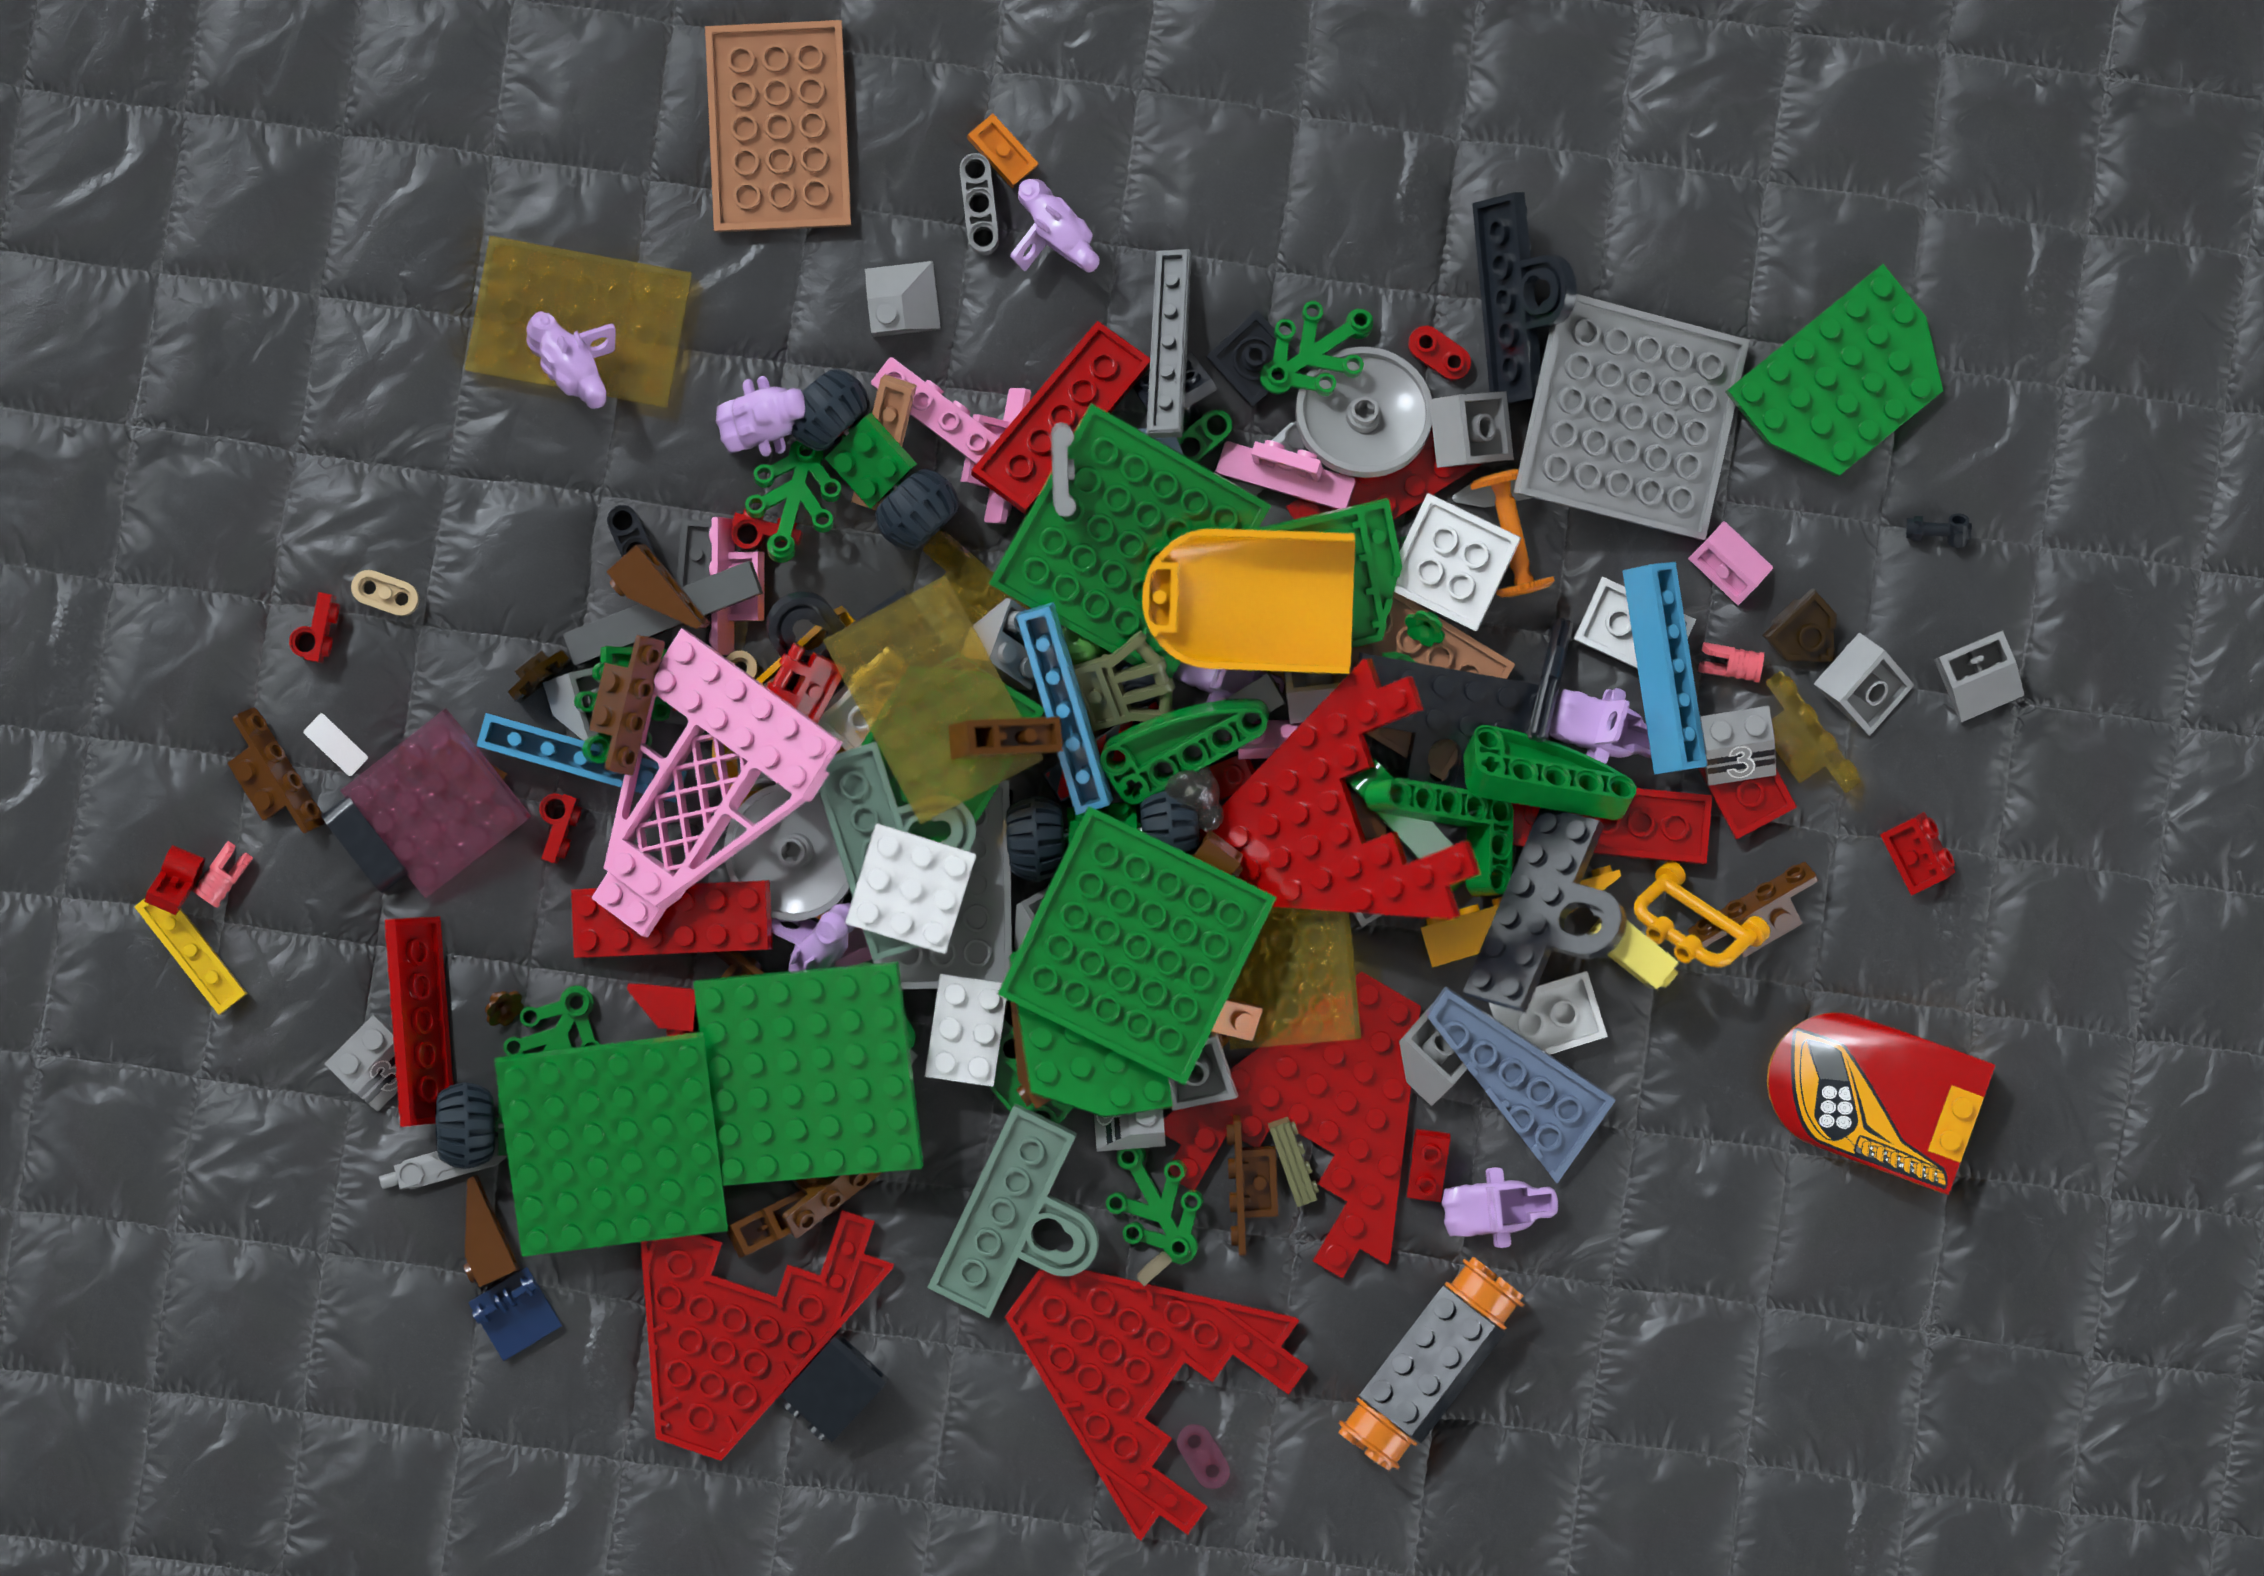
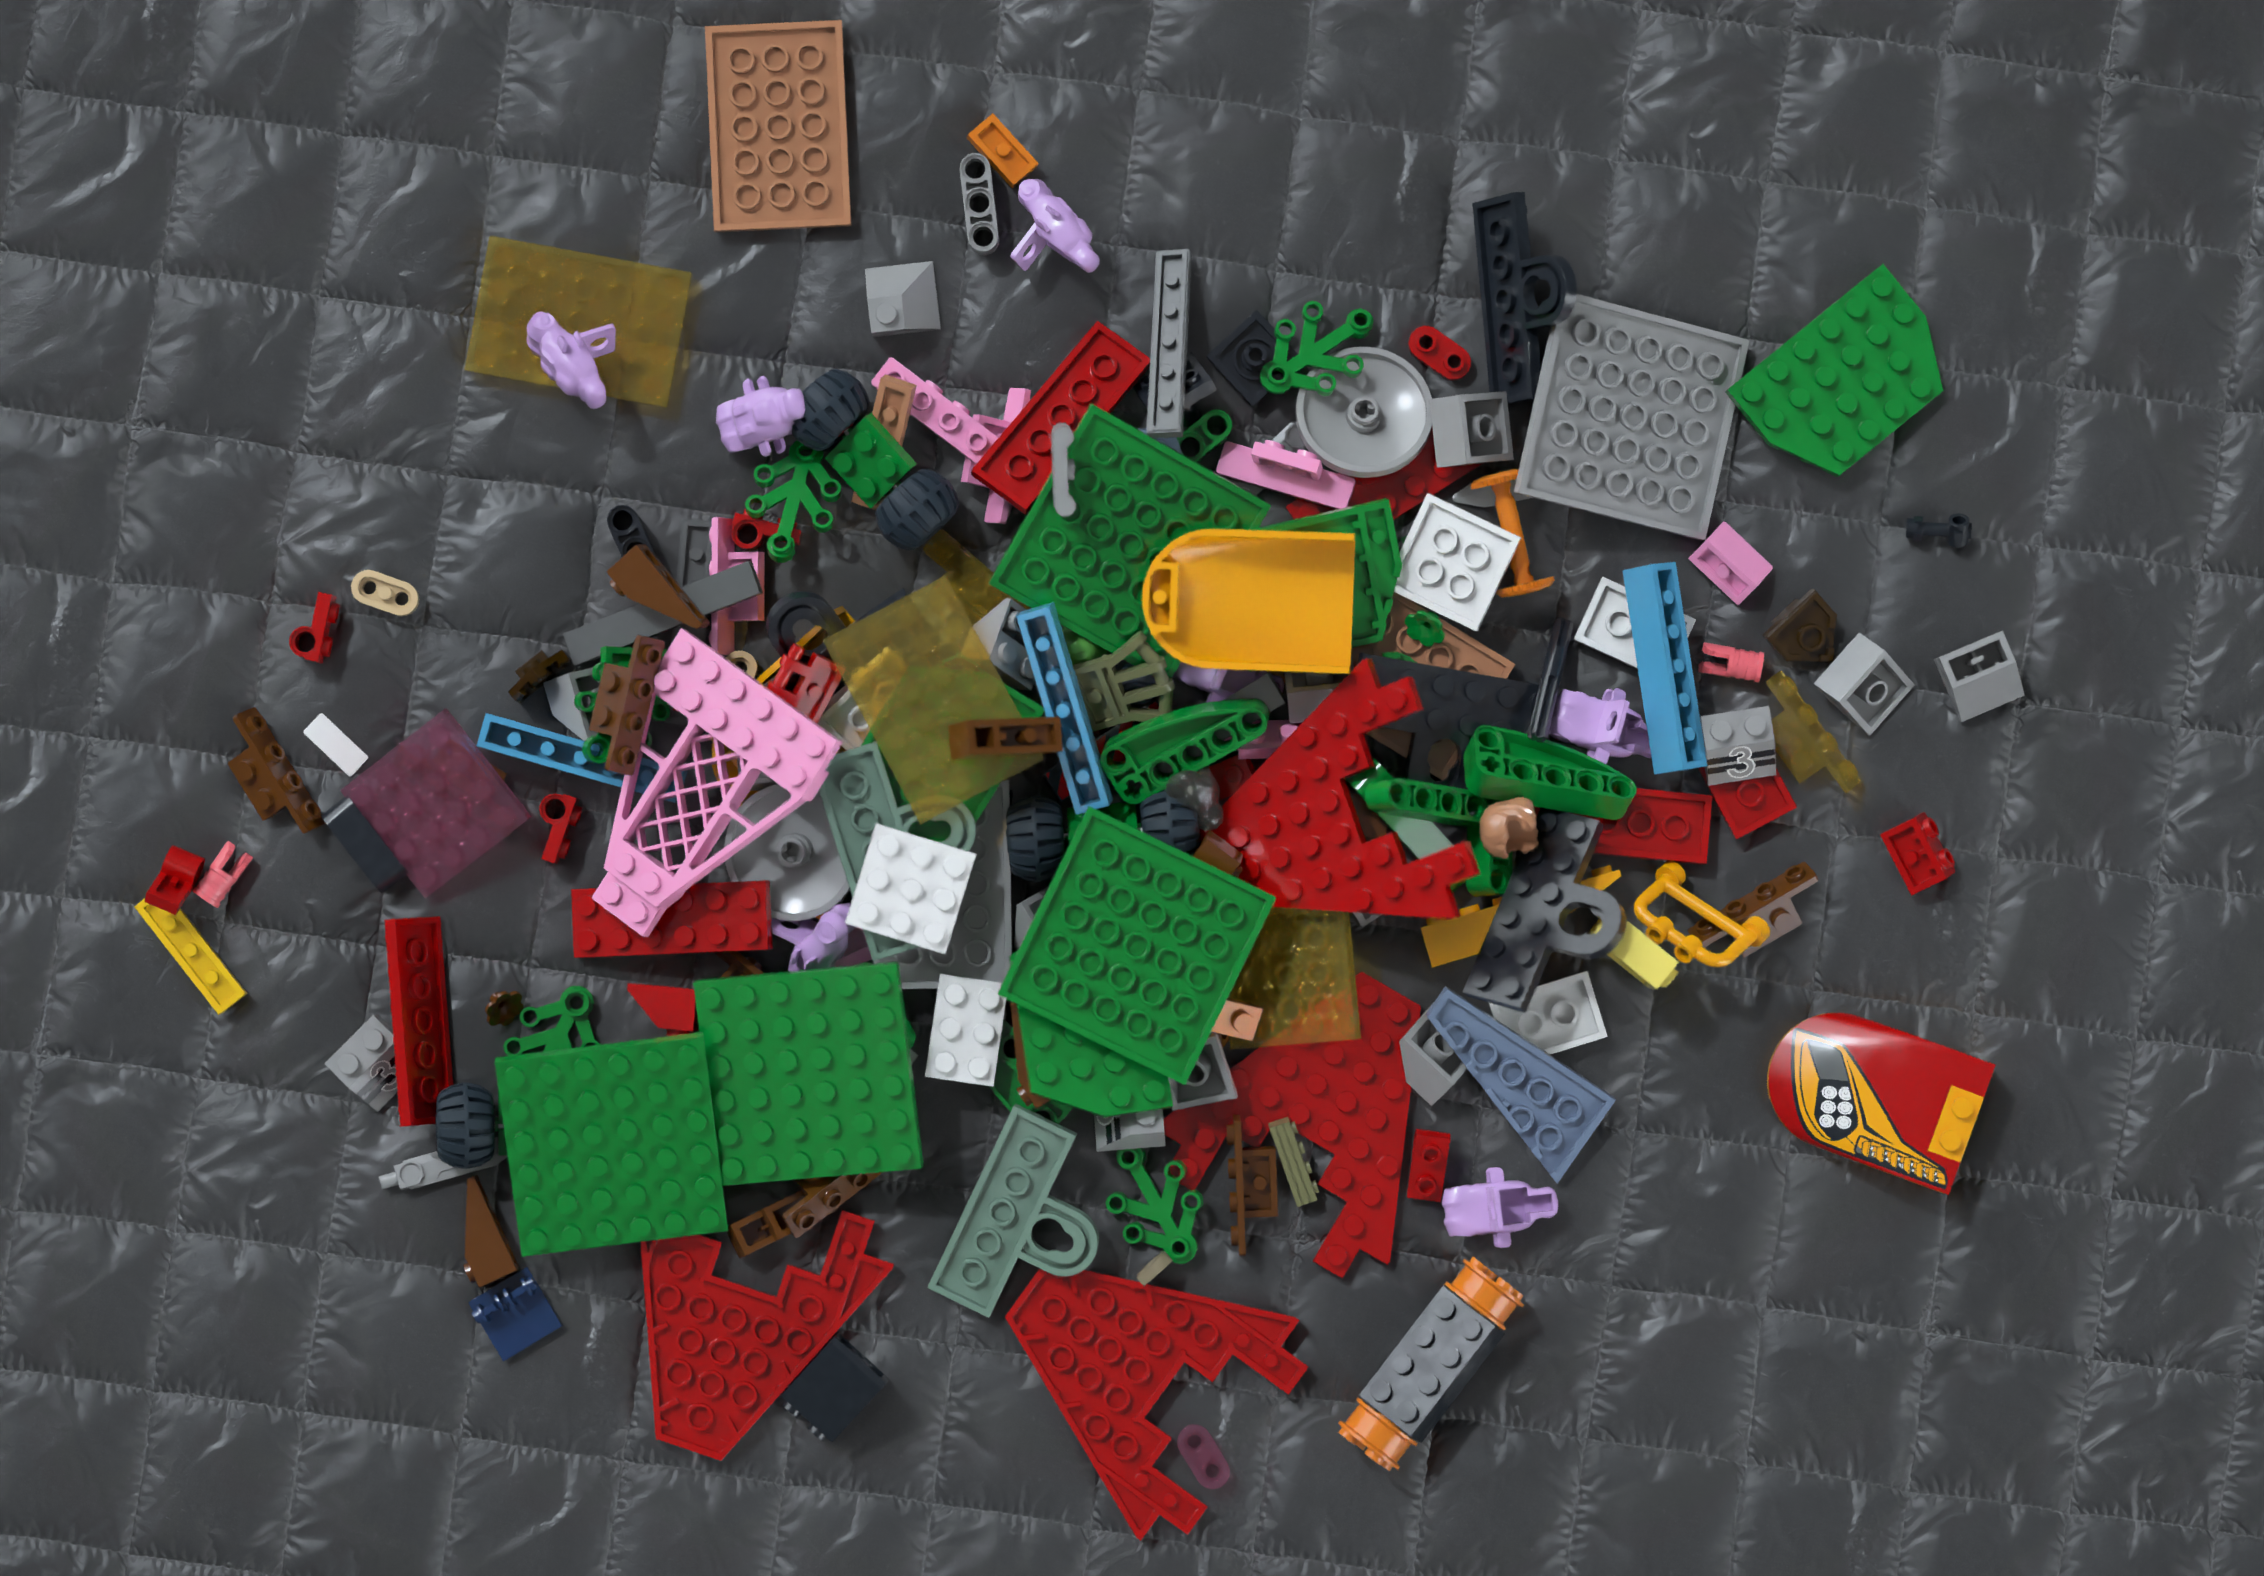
none -> nougat hair [1480,797,1539,859]

